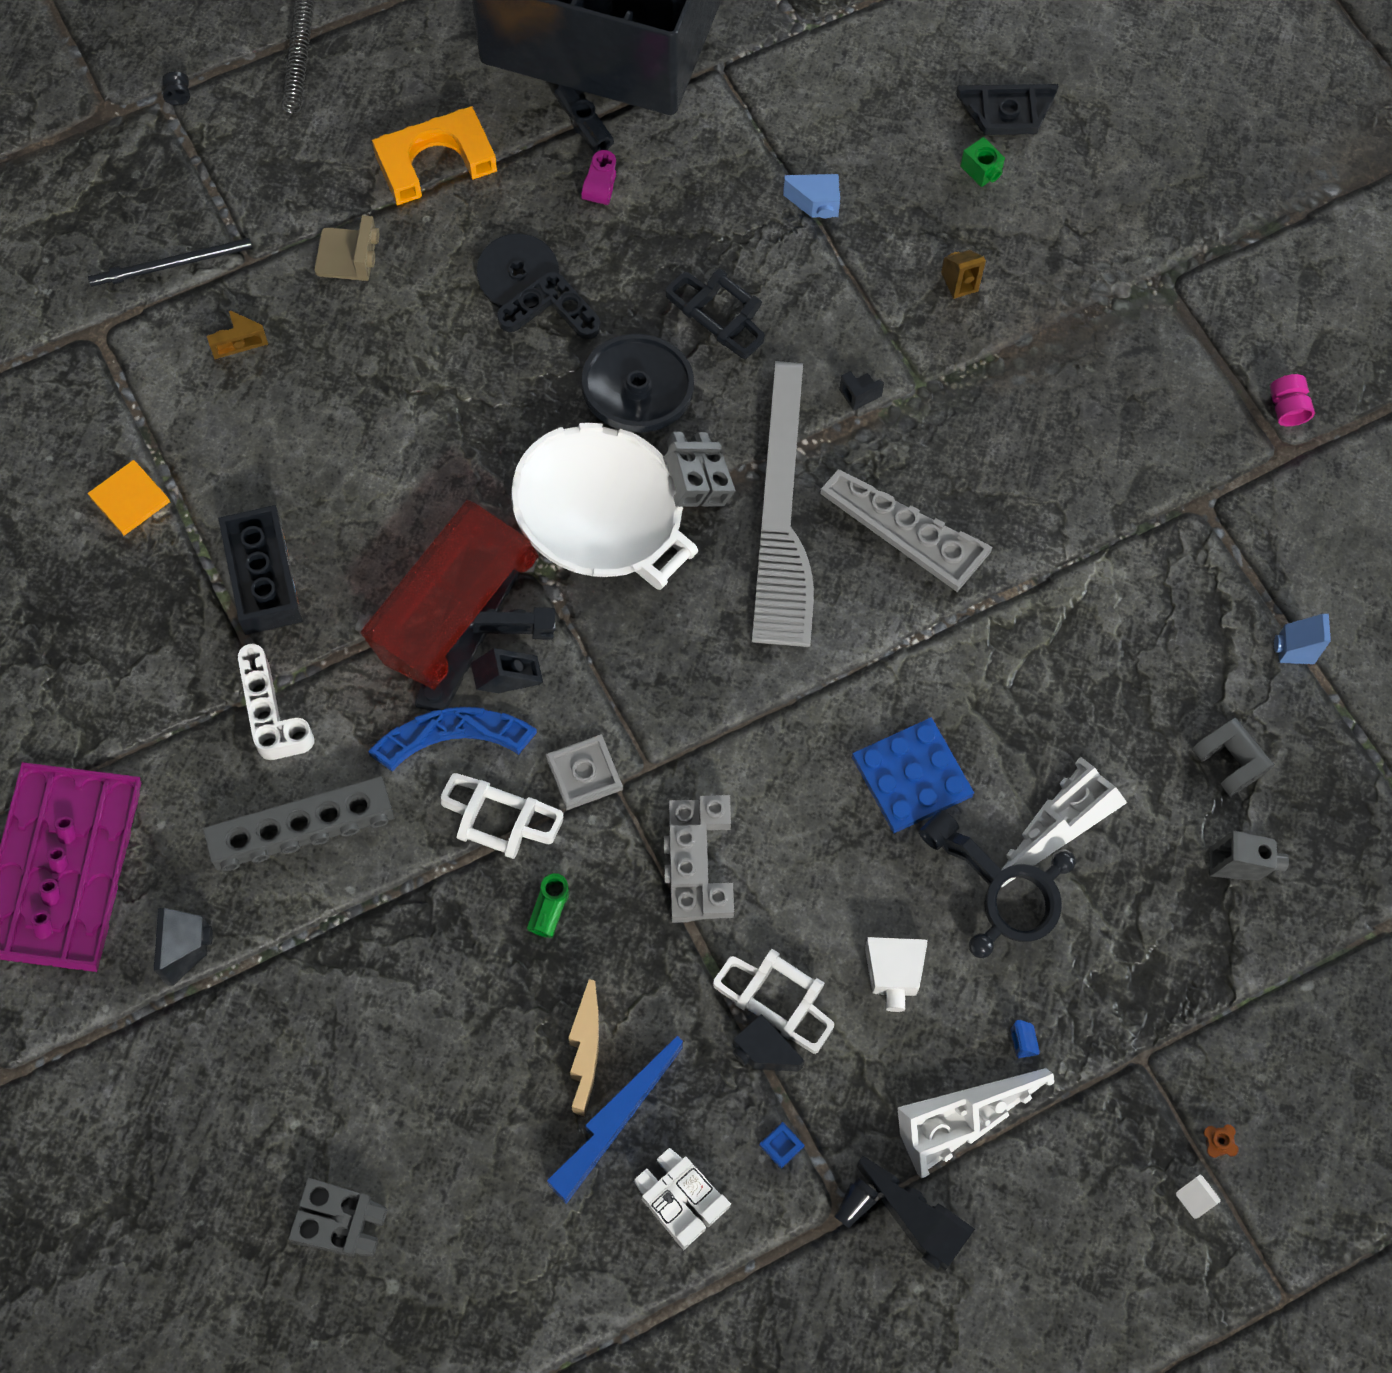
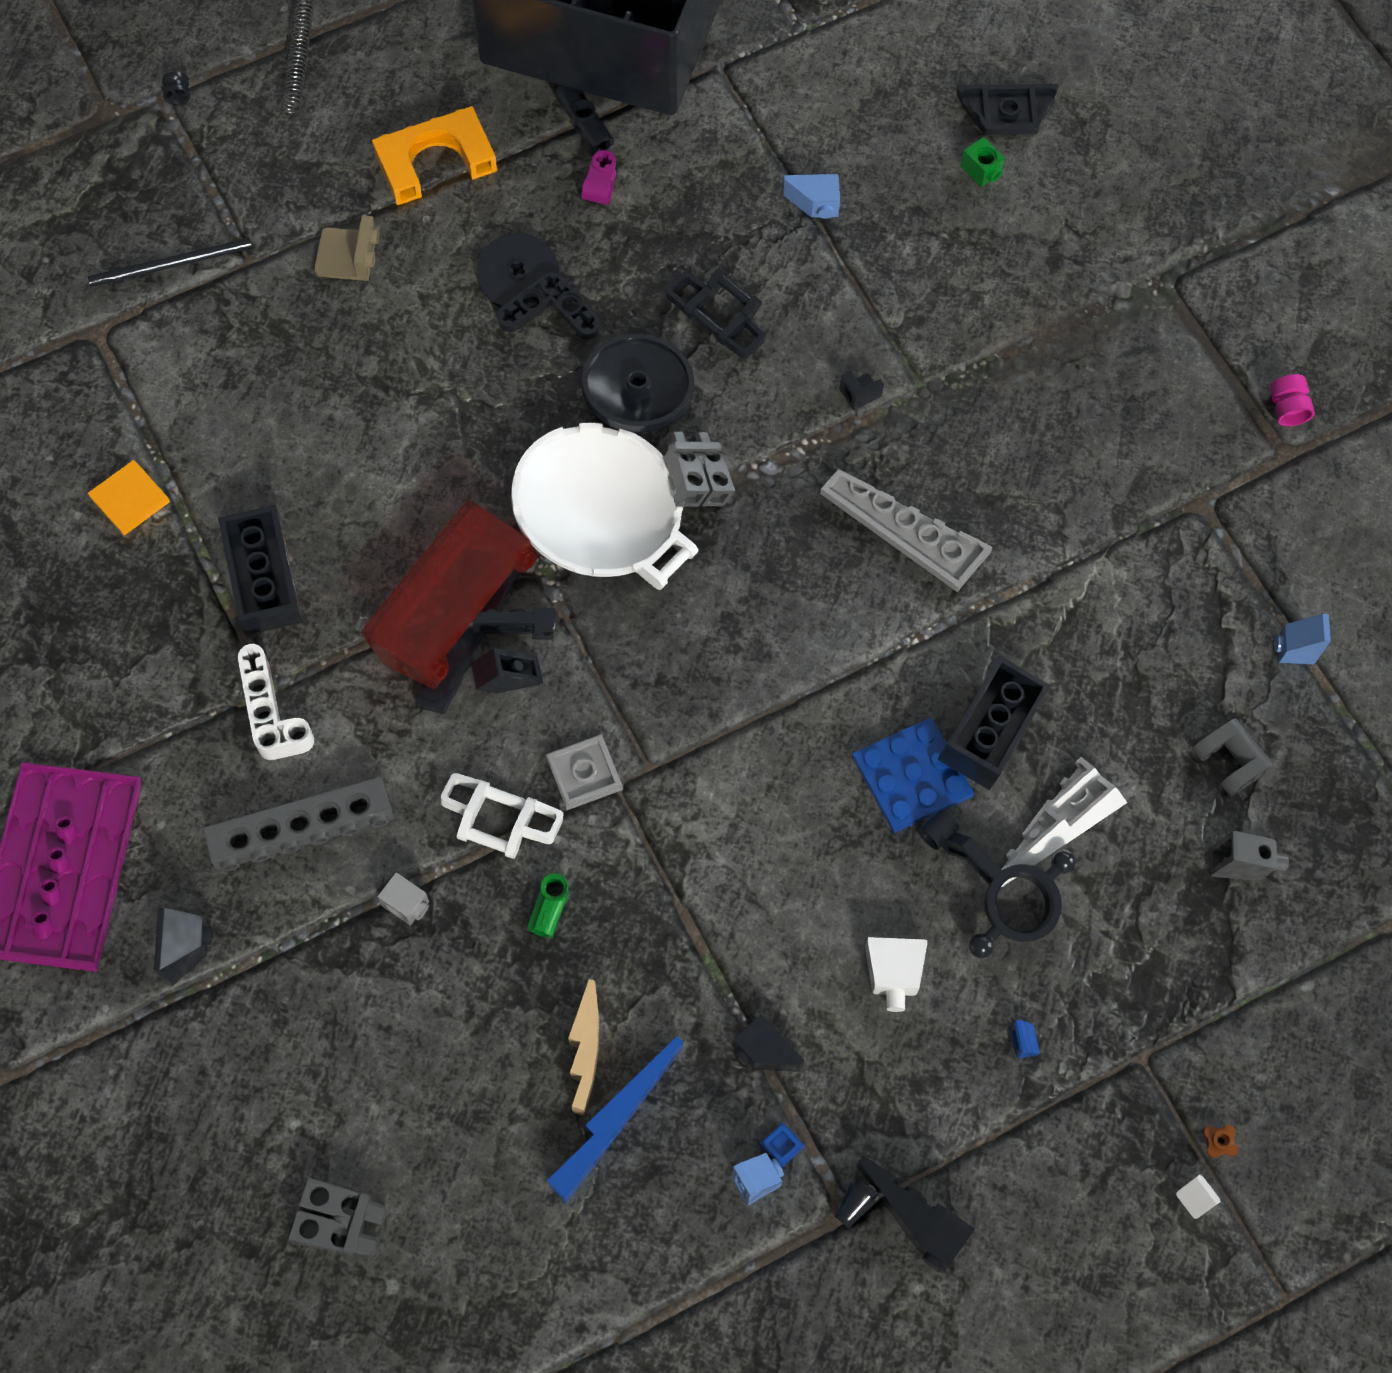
pearl gold slope [207,311,268,359] -> none
blue tile [368,707,537,772] -> none
white hips [634,1148,731,1251] -> none
light grey bracket [664,795,734,923] -> none
white bar [713,949,834,1054] -> none
light grey piece [752,361,814,647] -> none
white wedge [898,1068,1054,1178] -> none
pearl gold slope [941,250,986,299] -> none
none -> light grey brick [377,872,429,926]
none -> medium blue slope [732,1153,784,1206]
none -> black brick [937,655,1051,790]

